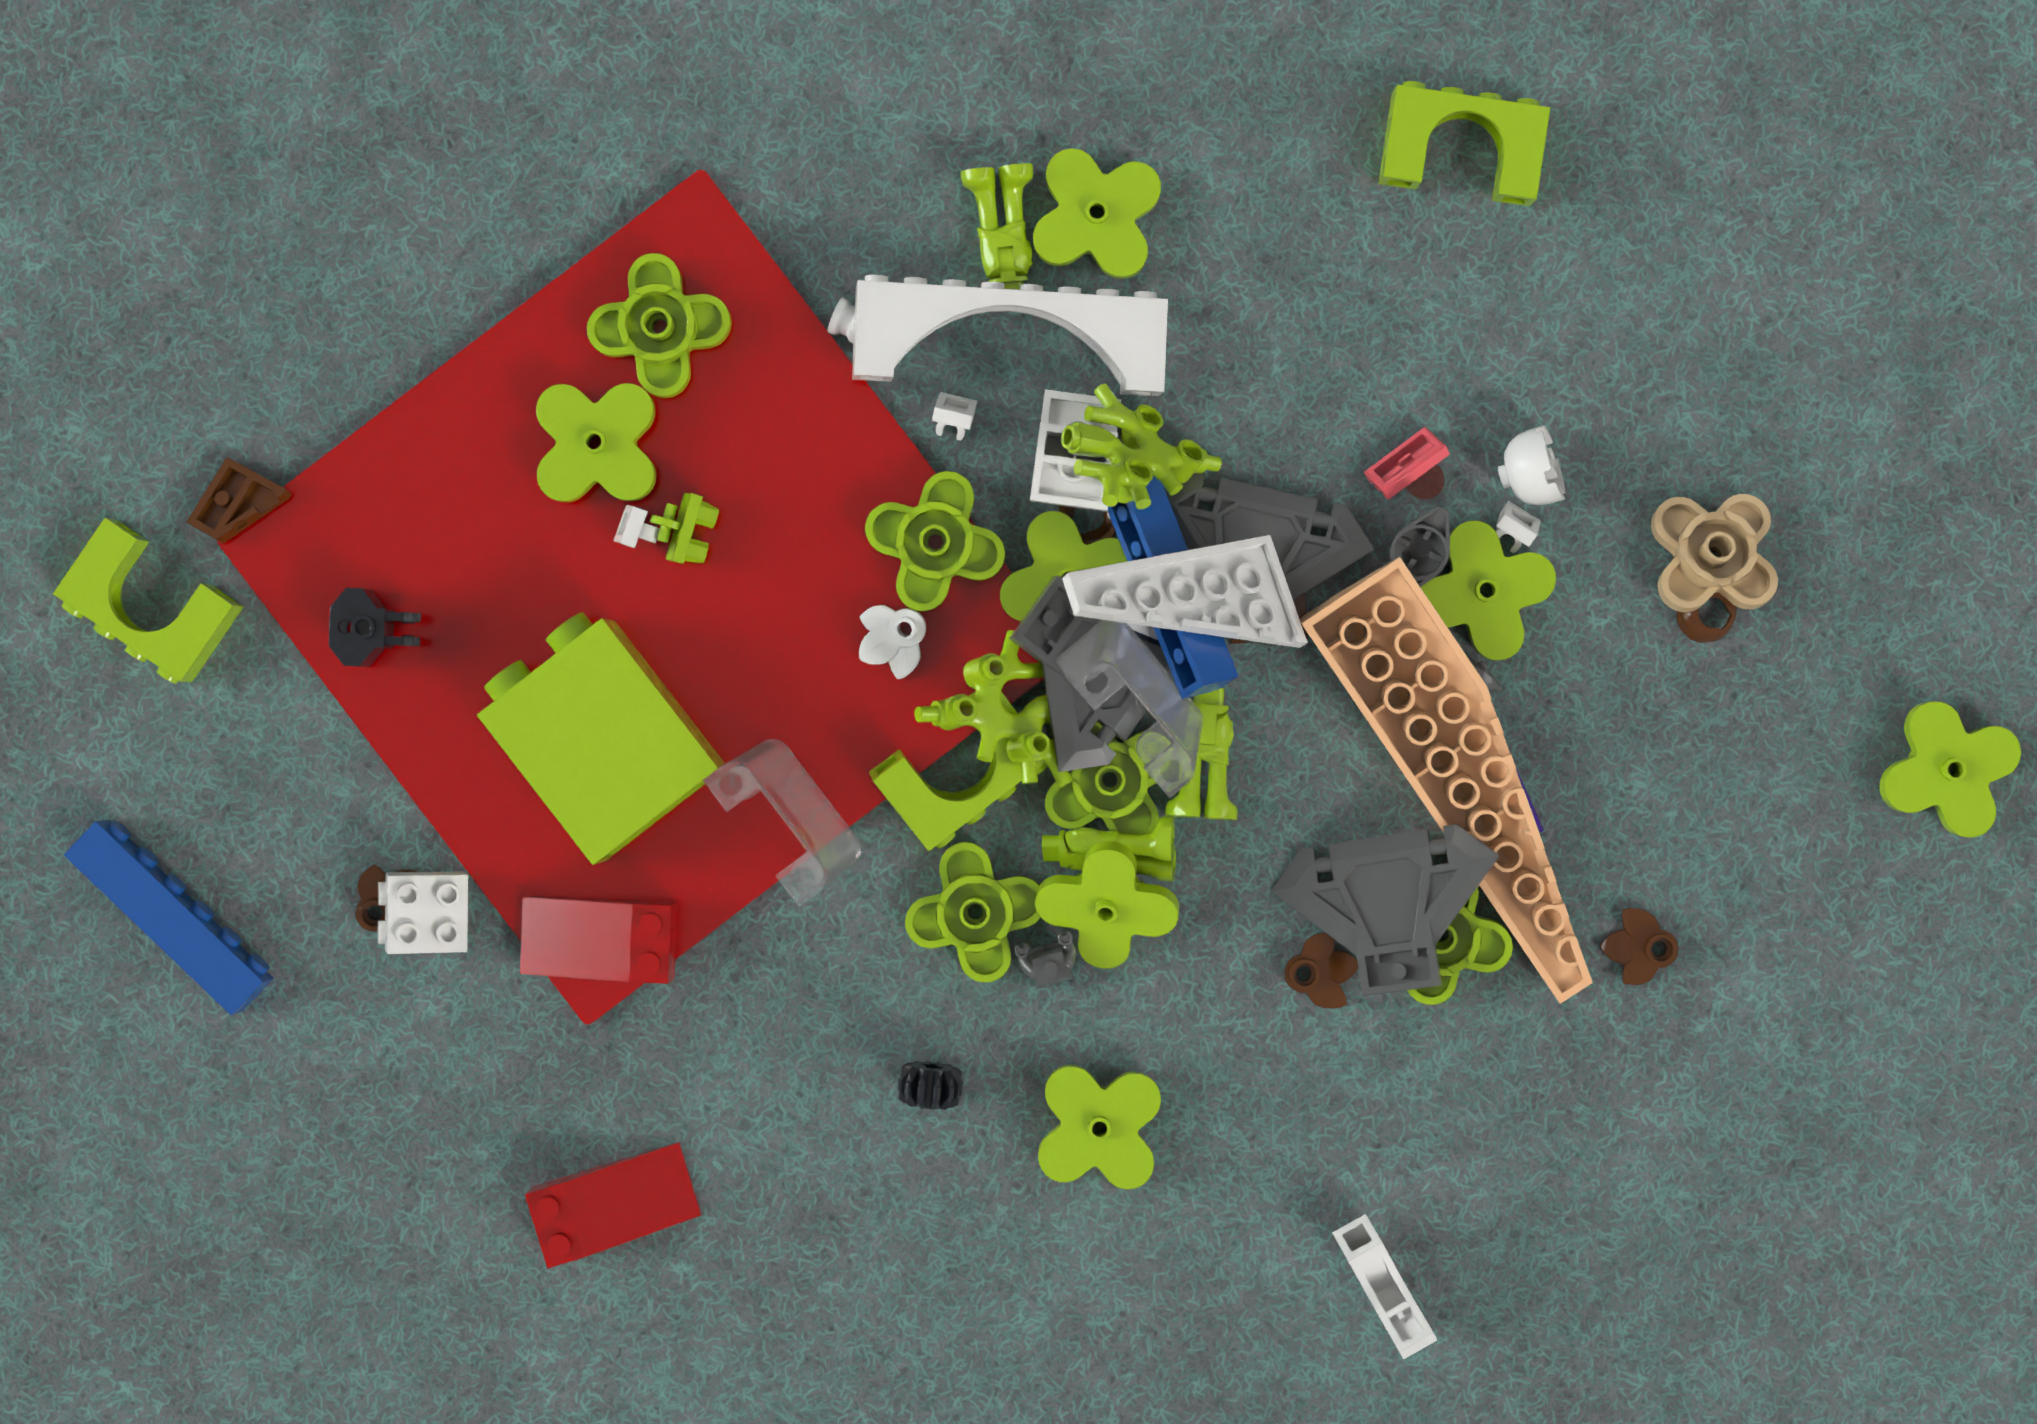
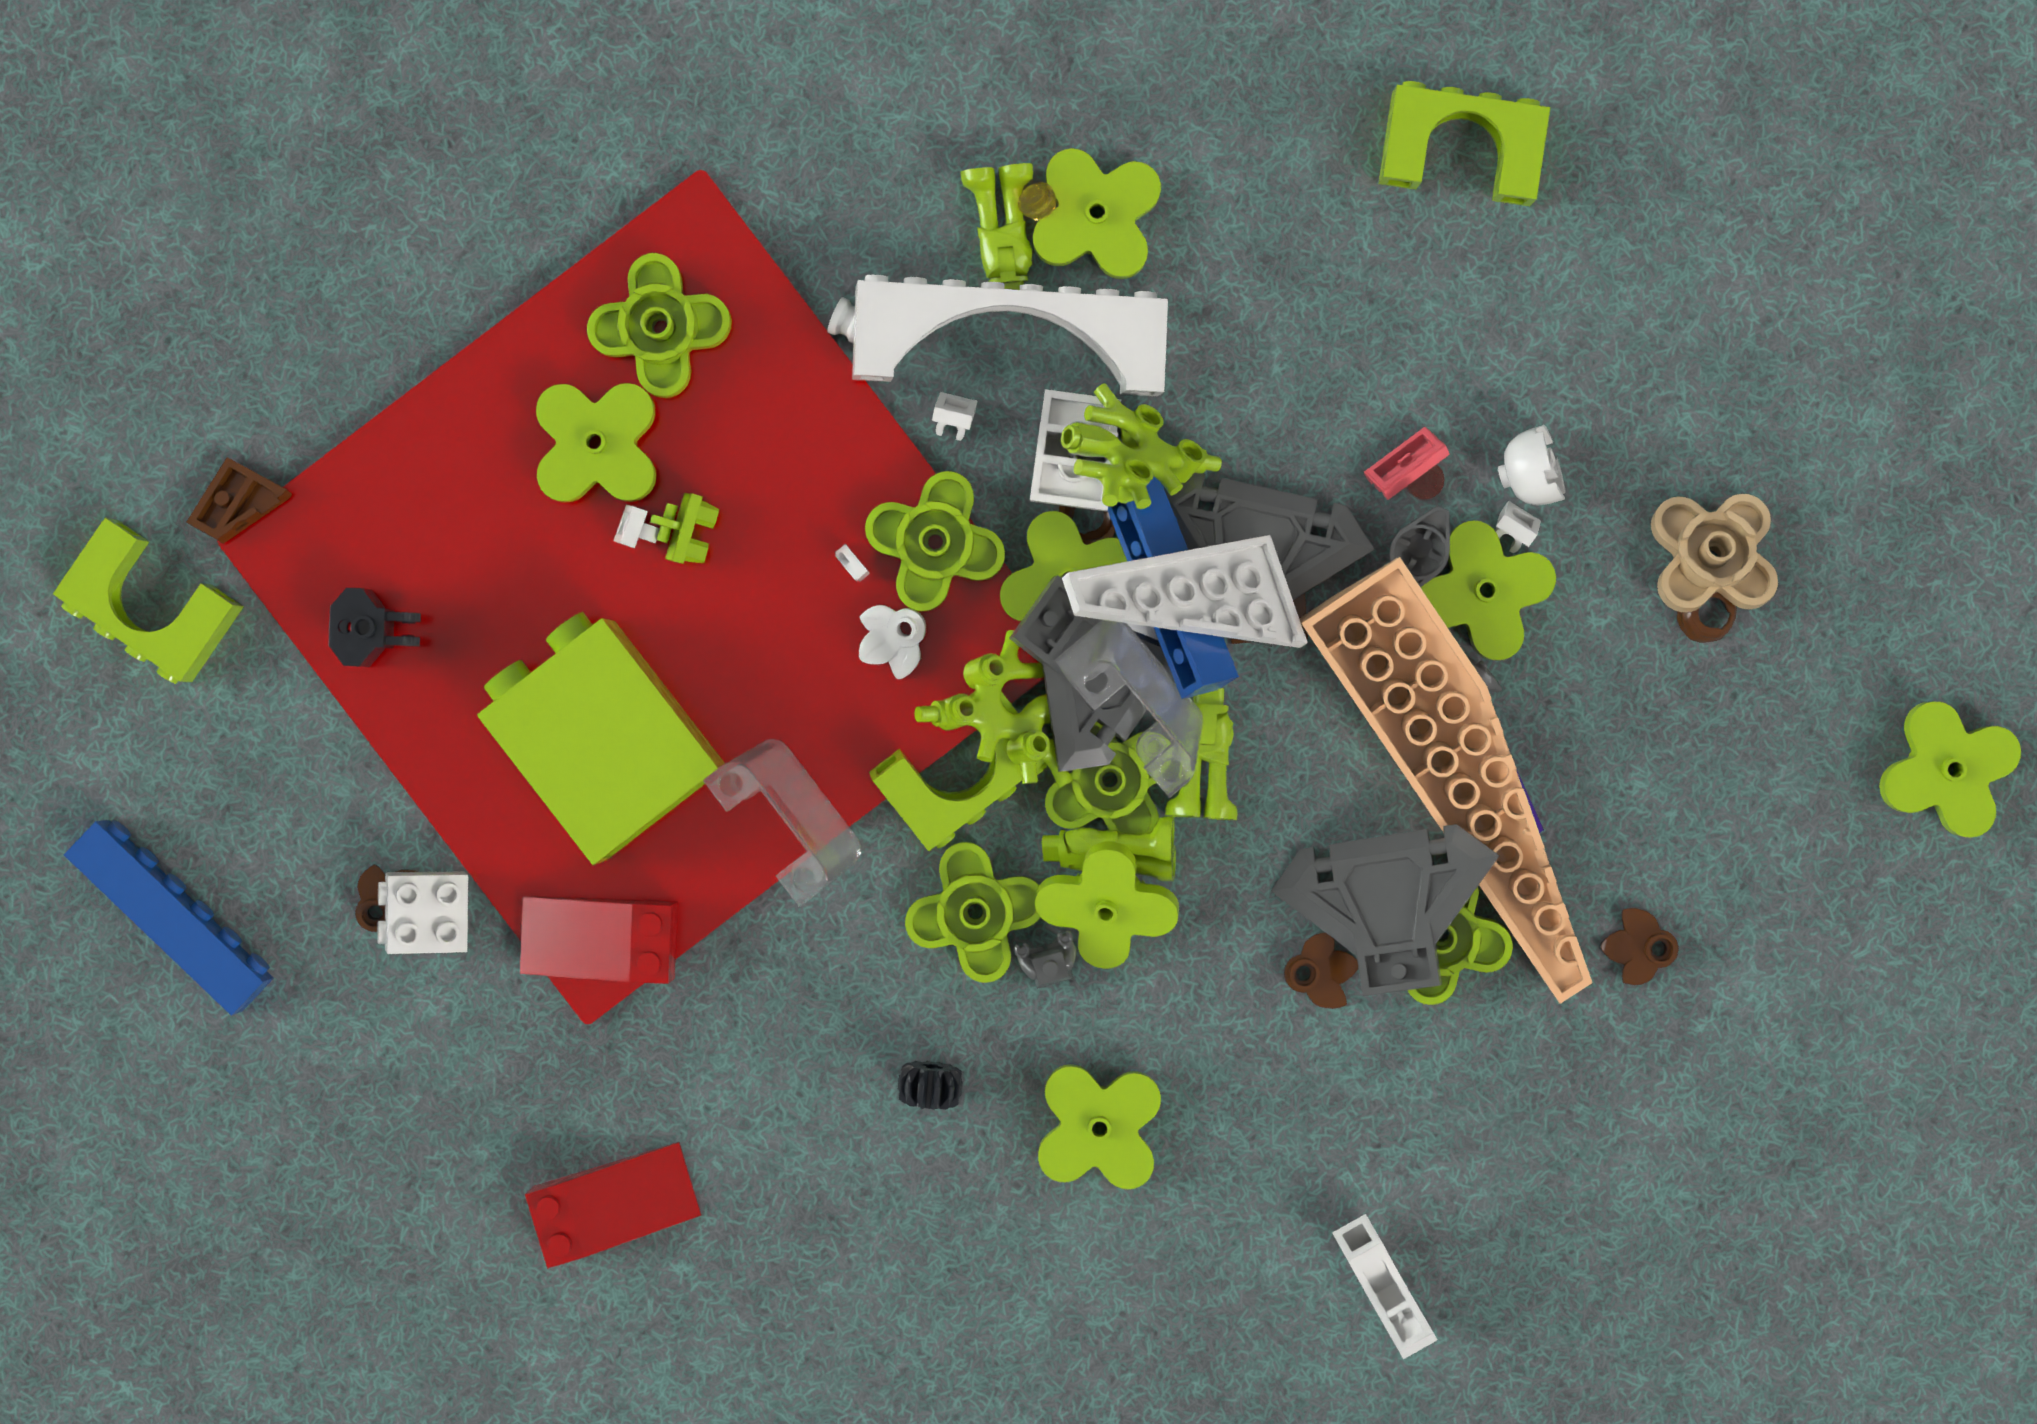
none -> white tile [835,544,870,582]
none -> clear yellow plate [1018,182,1056,220]

